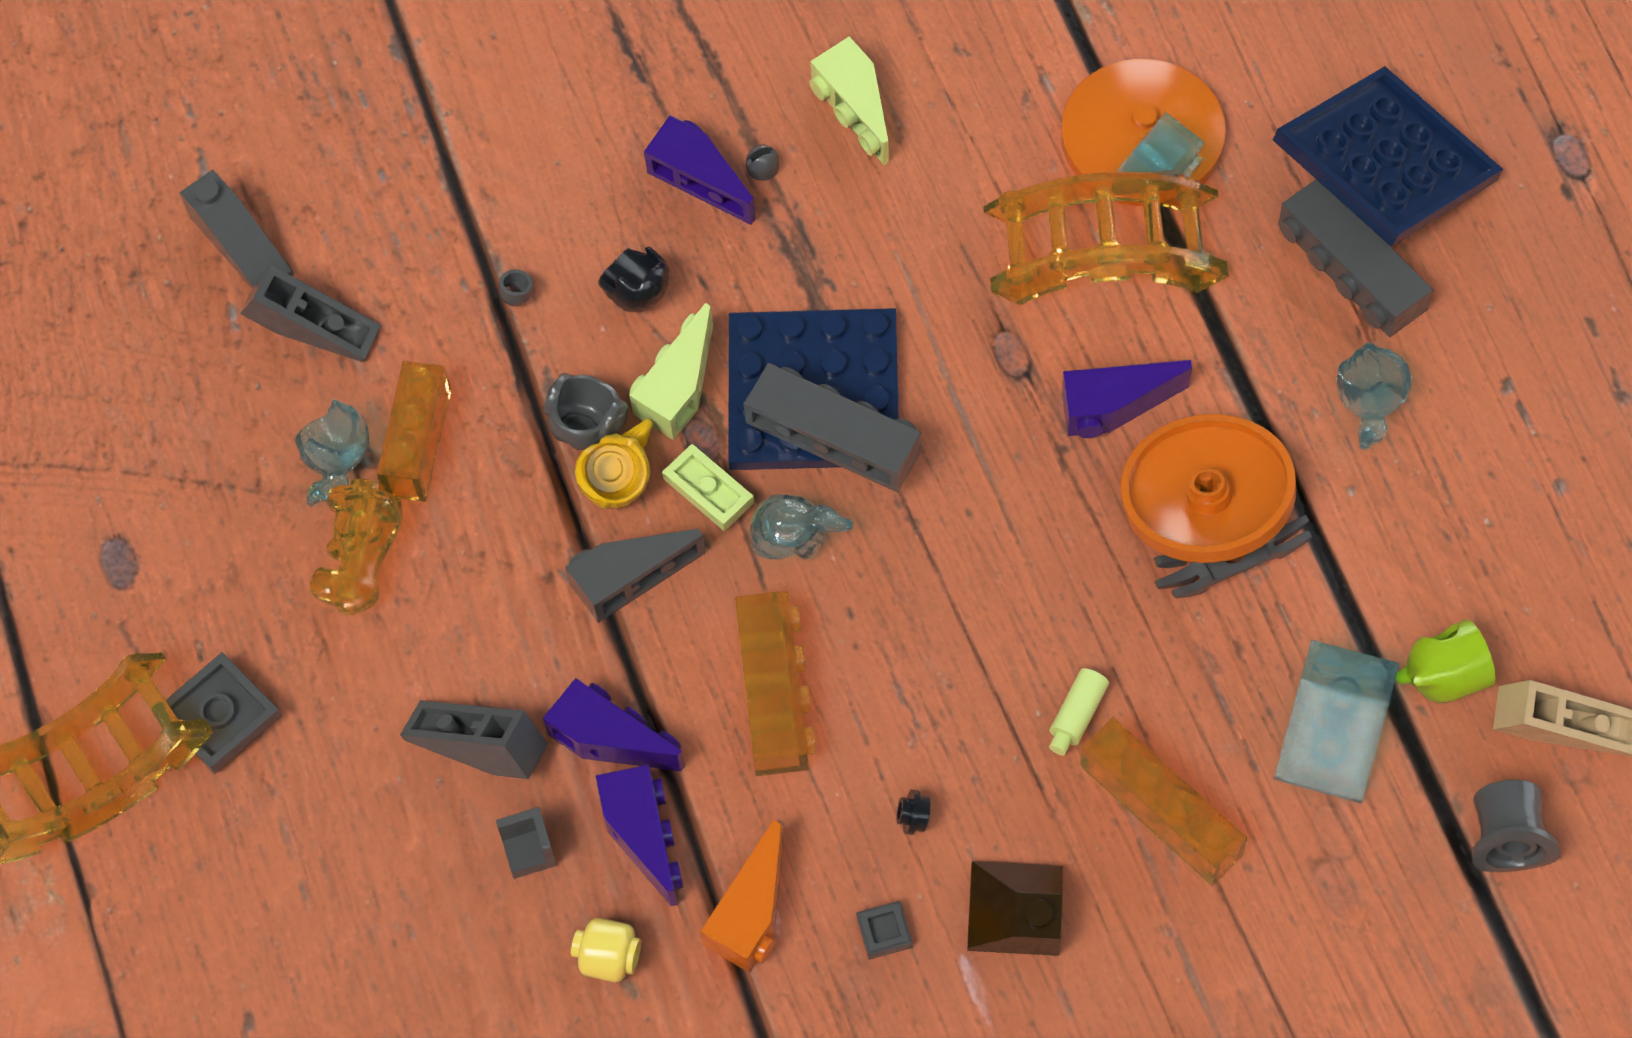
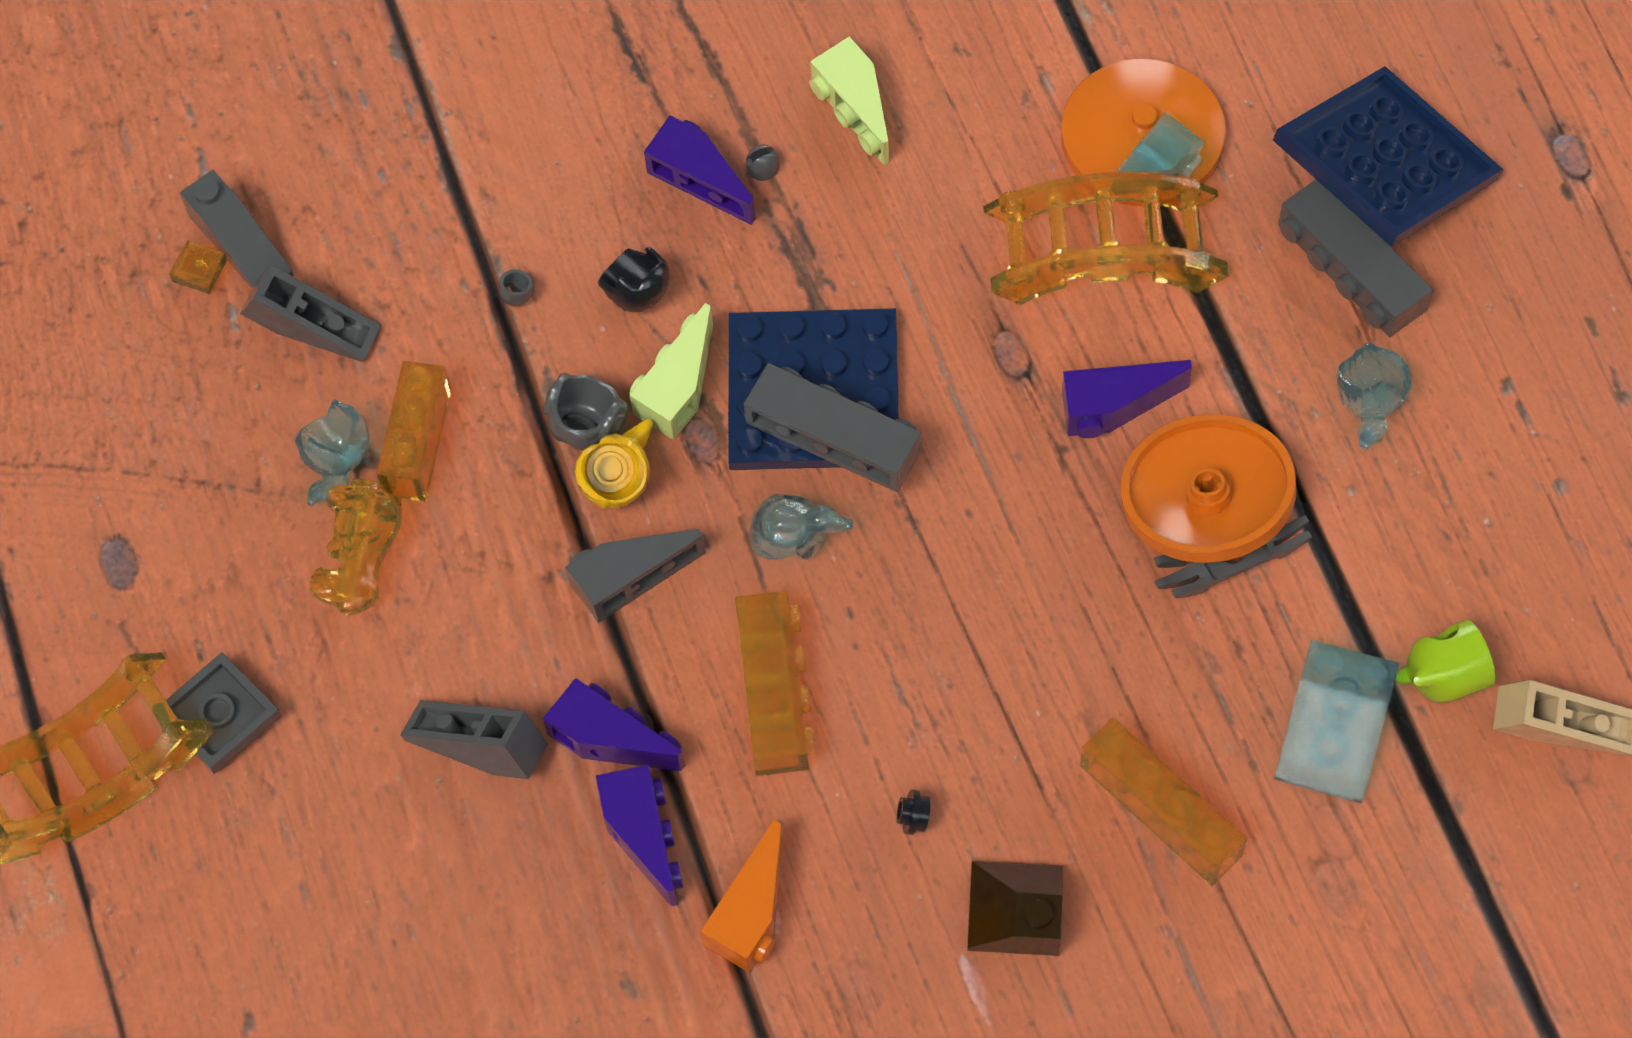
dark grey panel [496,807,557,879] -> none
light yellow head [571,918,642,982] -> none
yellowish green plate [662,444,754,532] -> none
dark grey tile [856,901,913,960] -> none
yellowish green cylinder [1049,668,1109,755] -> none
dark grey piece [1471,780,1561,872] -> none
none -> clear yellow plate [169,240,227,294]

